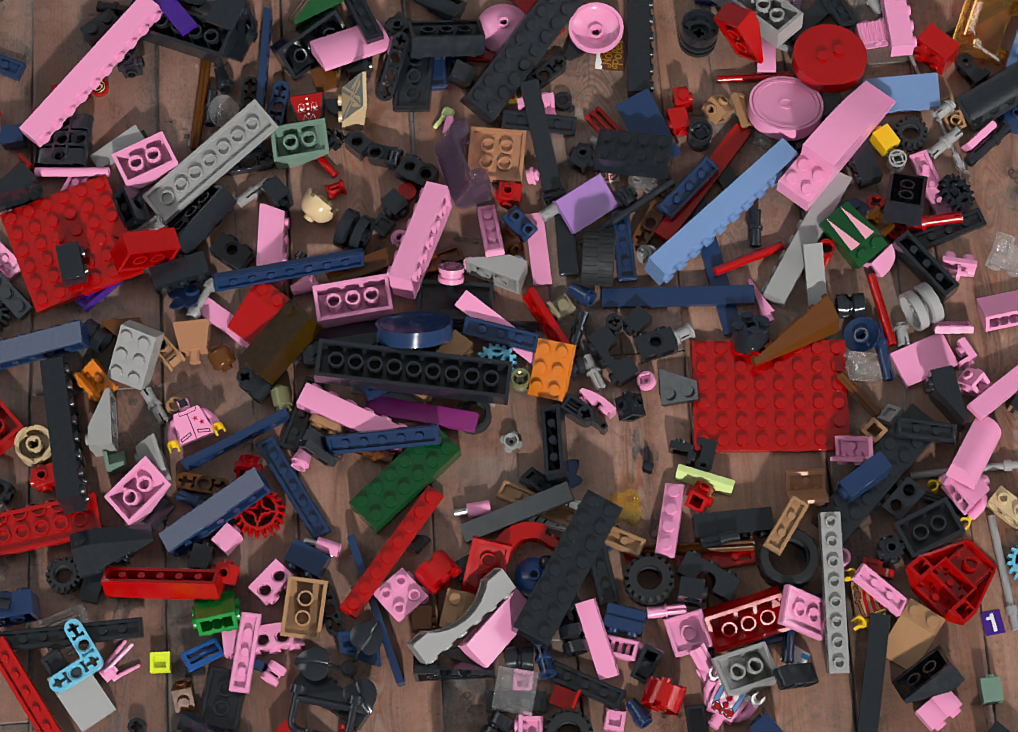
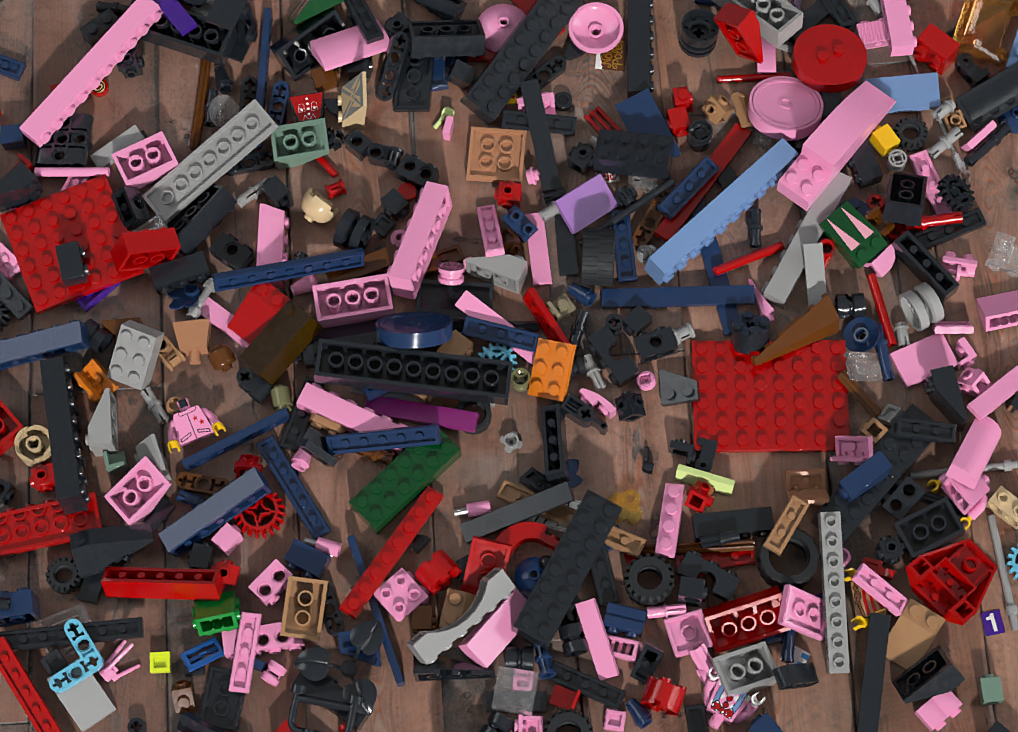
clear purple windscreen [434,117,492,209] -> none

